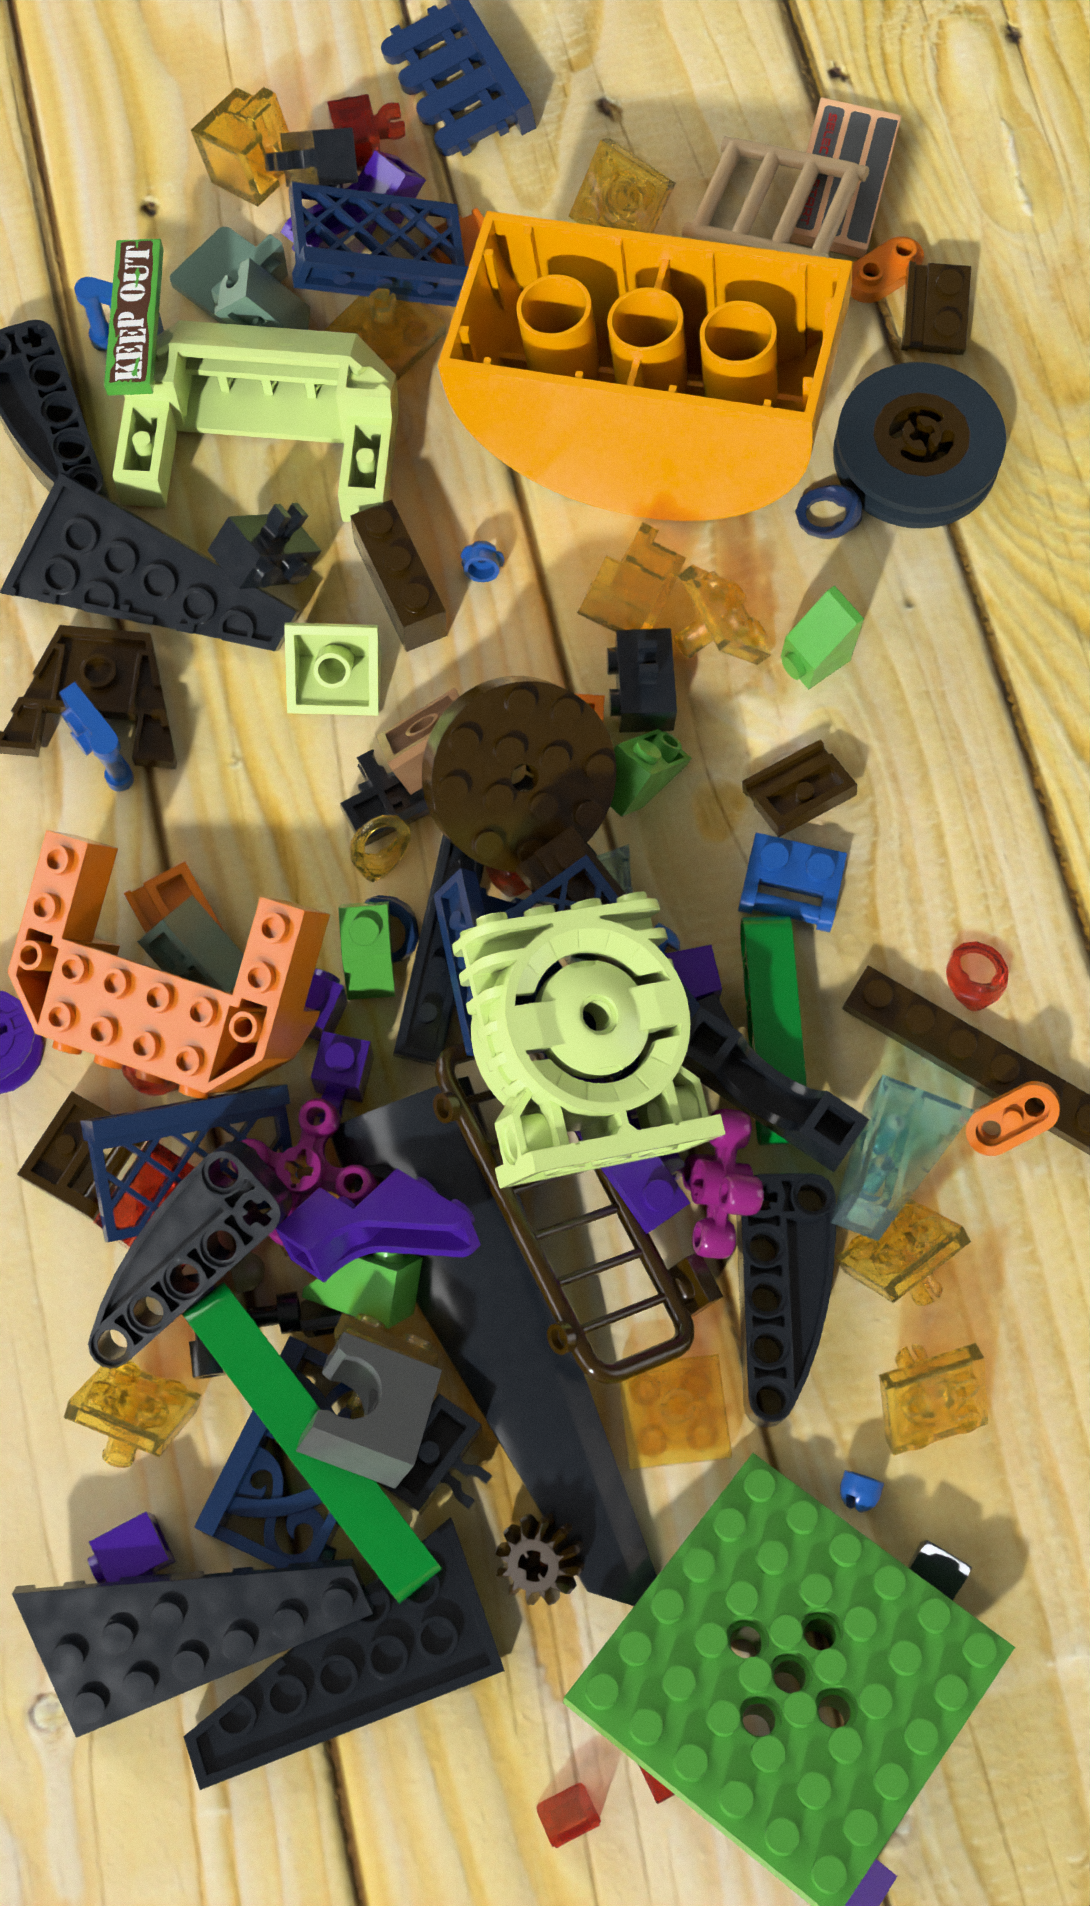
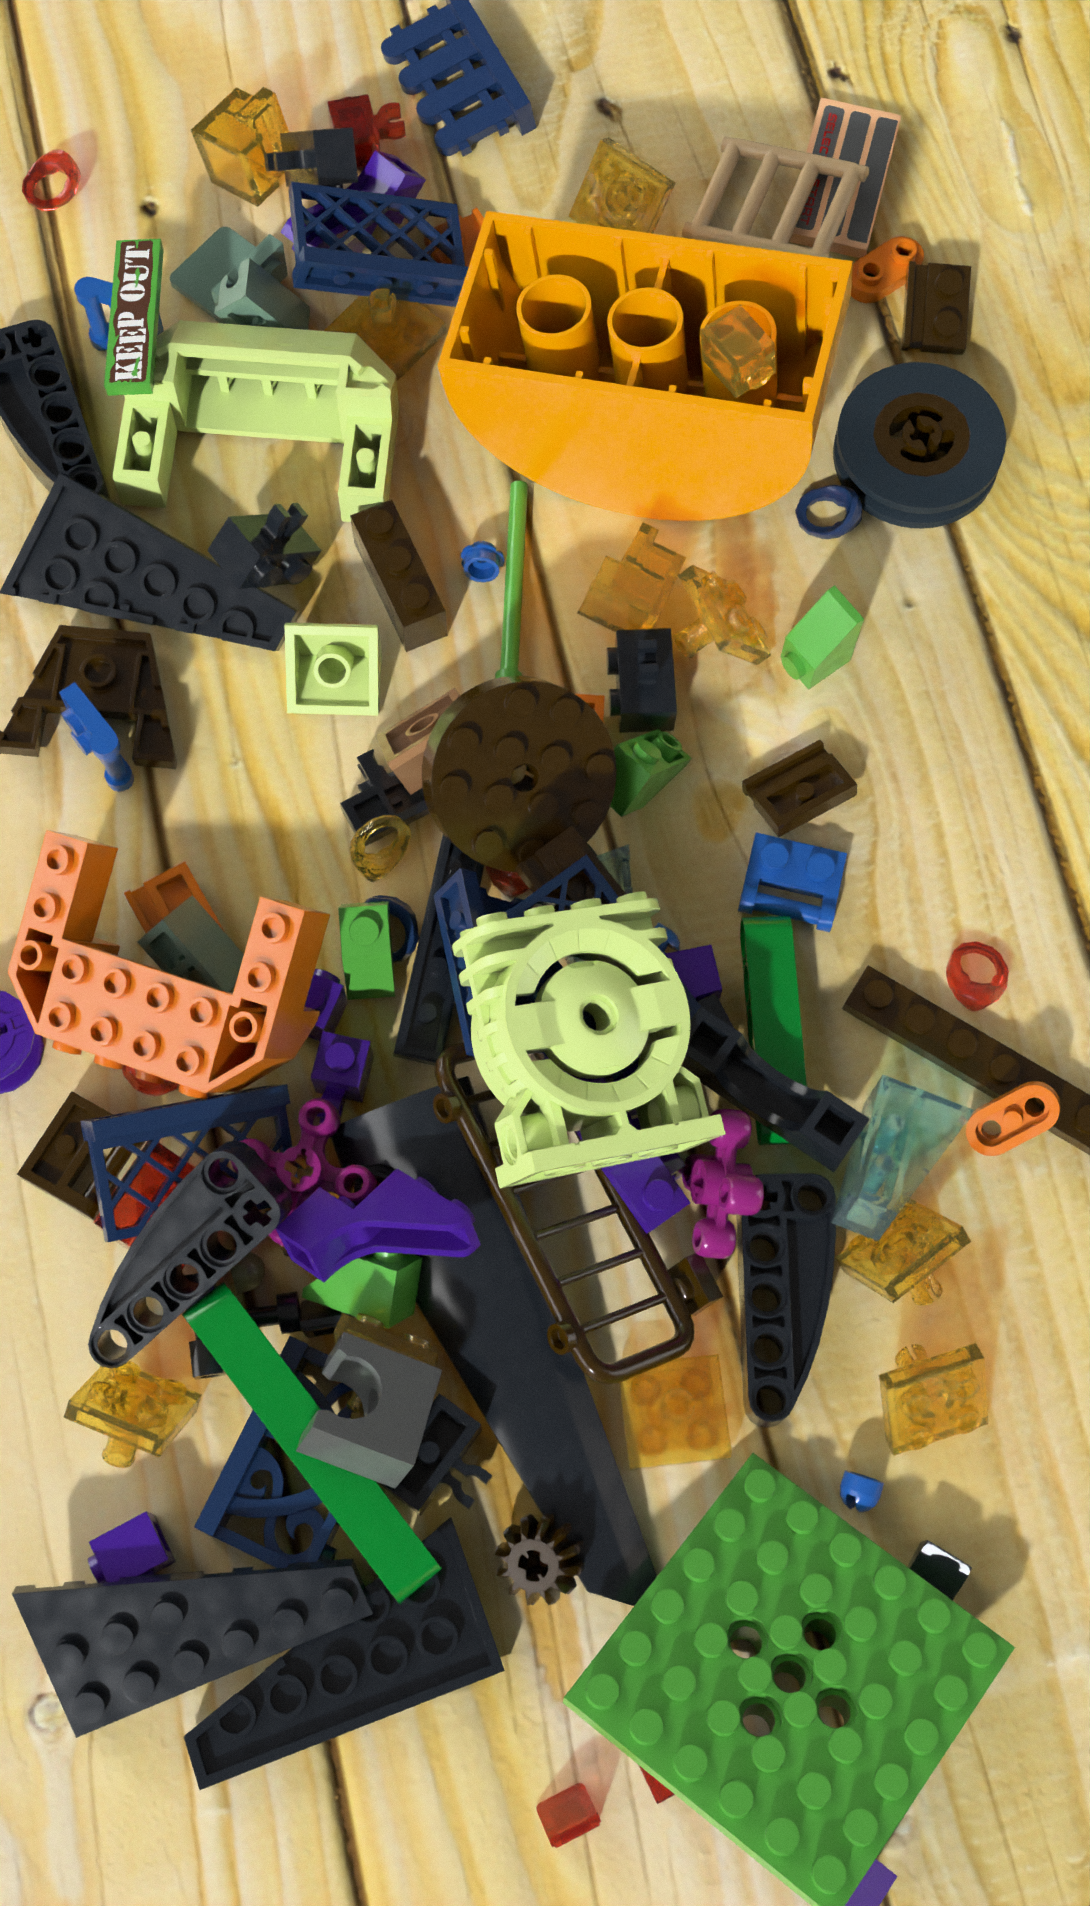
none -> clear red piece [22,149,81,211]
none -> bright green bar [495,481,528,679]
none -> clear yellow brick [700,304,776,398]

